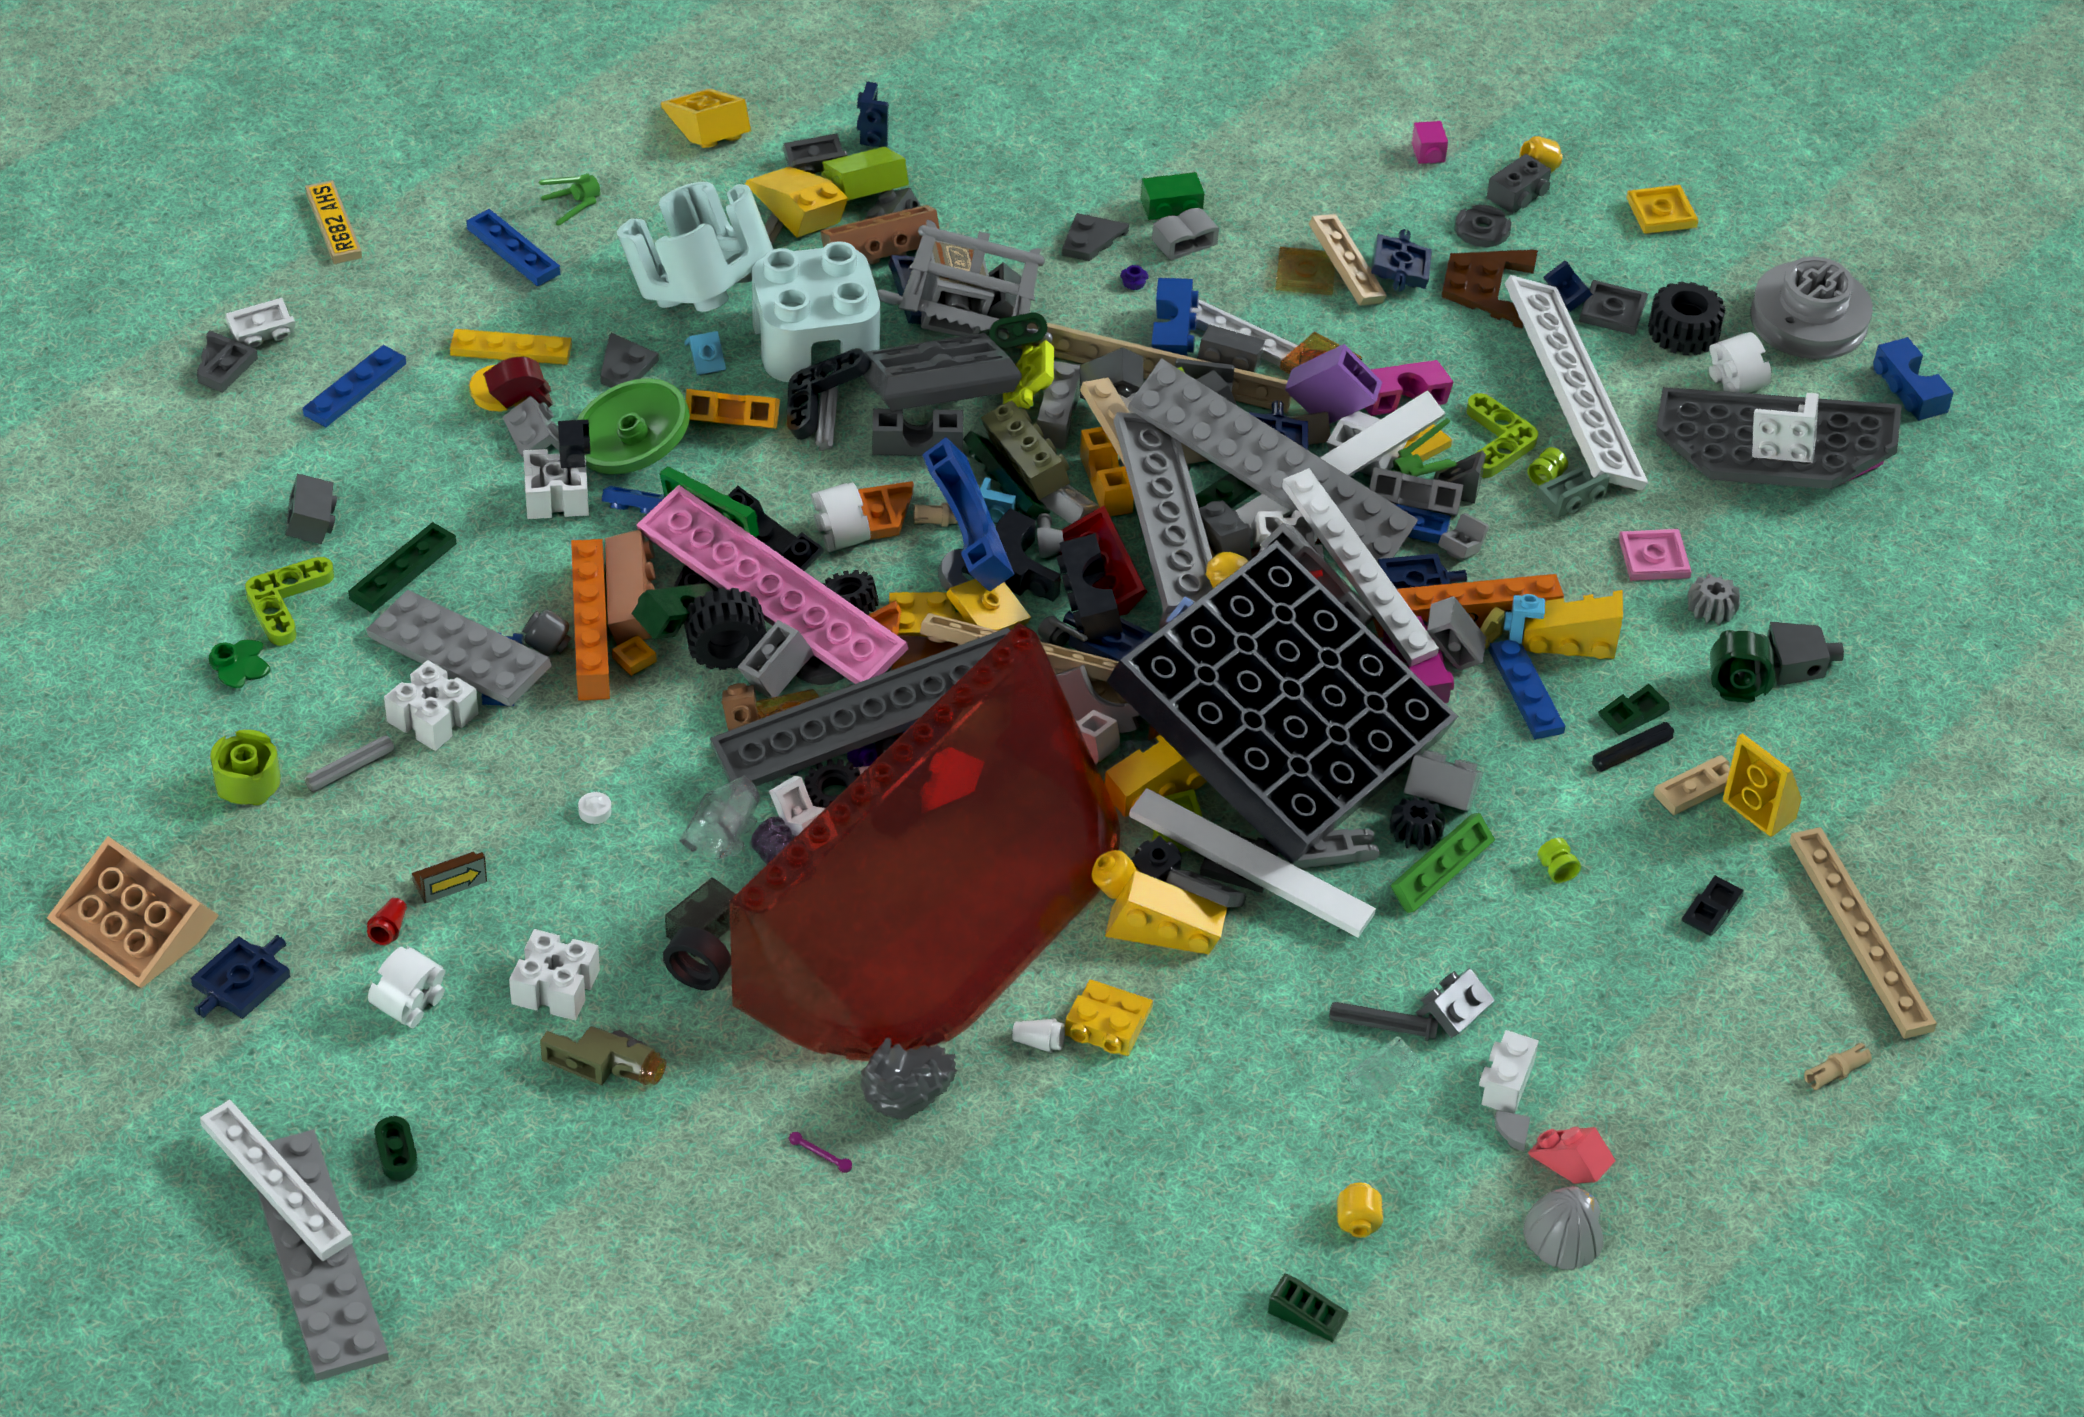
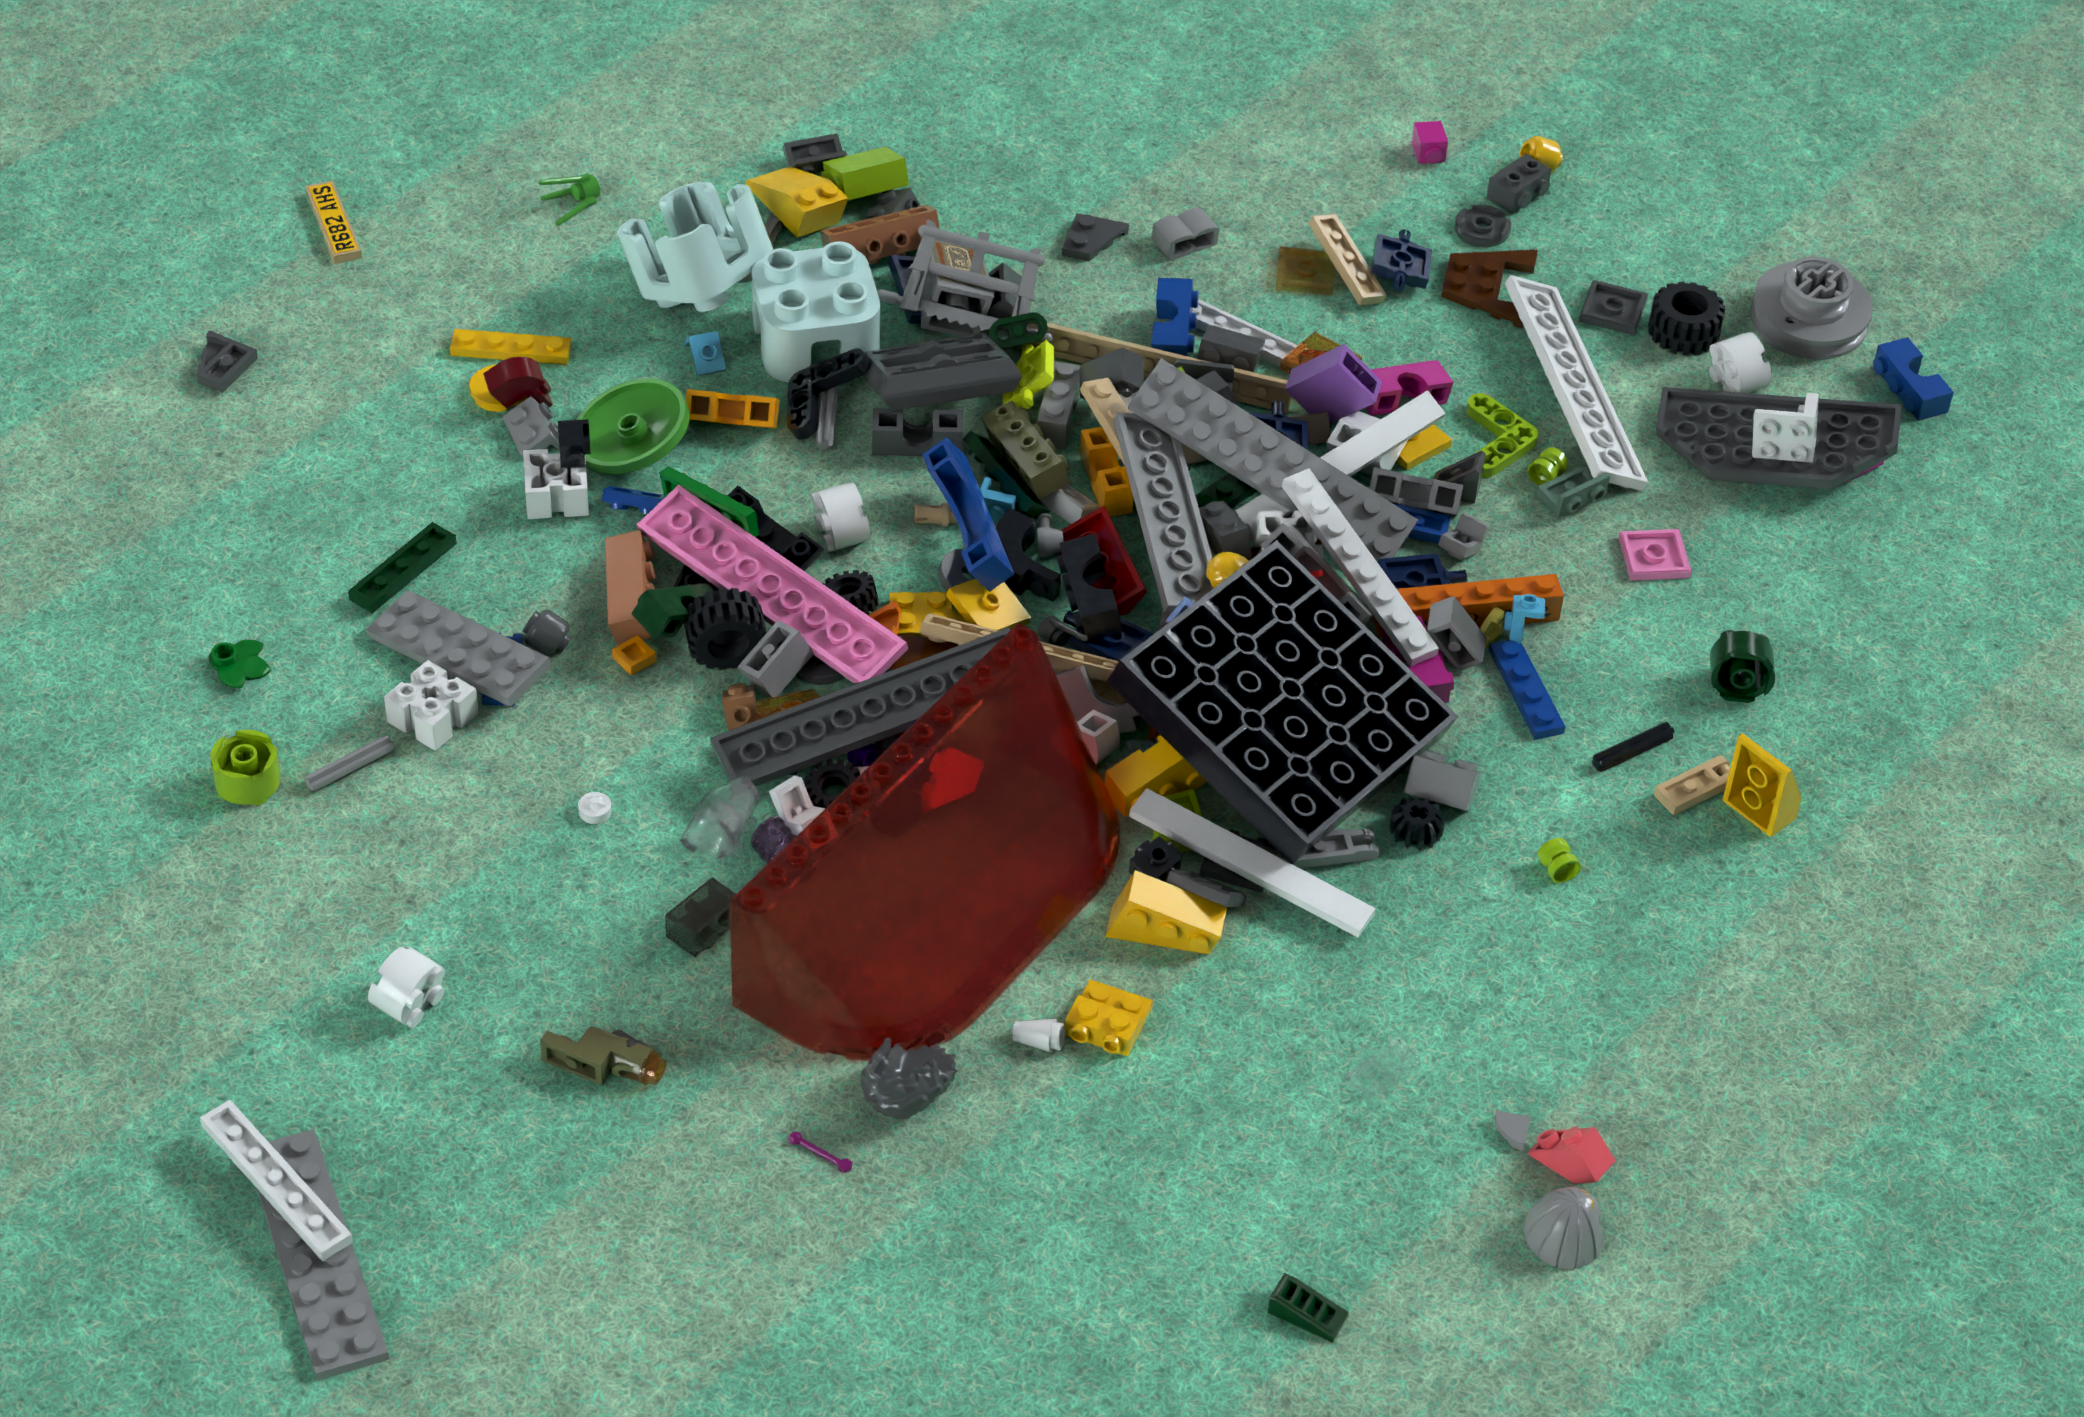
light nougat slope [47,836,219,988] -> none
dark blue plate [191,935,290,1019] -> none
white bracket [225,298,295,348] -> none
lime beam [245,557,334,646] -> none
dark grey brick [285,473,337,544] -> none
blue plate [303,344,406,428] -> none
red cone [367,897,407,945] -> none
dark green plate [374,1116,418,1180] -> none
panel [412,851,487,903] -> none
blue plate [466,209,561,287] -> none
white brick [509,929,600,1021] -> none
orange brick [571,539,610,701] -> none
dark grey wing [601,333,659,388] -> none
yellow slope [660,88,751,148] -> none
black tyre [663,927,731,991] -> none
dark blue bracket [857,81,889,147] -> none
orange wing [858,481,914,540] -> none
yellow head [1091,850,1139,900] -> none
dark purple plate [1120,265,1149,290] -> none
green brick [1140,172,1205,220] -> none
dark grey axle [1329,1002,1438,1041] -> none
yellow head [1337,1182,1383,1238] -> none
bright green plate [1390,813,1495,913] -> none
bright green plant [1393,418,1457,477] -> none
bracket [1415,968,1495,1038] -> none
white brick [1479,1030,1539,1114] -> none
yellow wedge [1522,590,1623,659] -> none
dark blue bracket [1543,261,1593,312] -> none
dark green slope [1598,683,1670,735] -> none
yellow plate [1626,185,1698,234] -> none
black slope [1682,875,1744,936] -> none
light grey gear [1687,574,1740,625] -> none
dark grey torso [1767,622,1844,685] -> none
tan plate [1789,827,1937,1039] -> none
tan pin [1804,1043,1872,1090] -> none

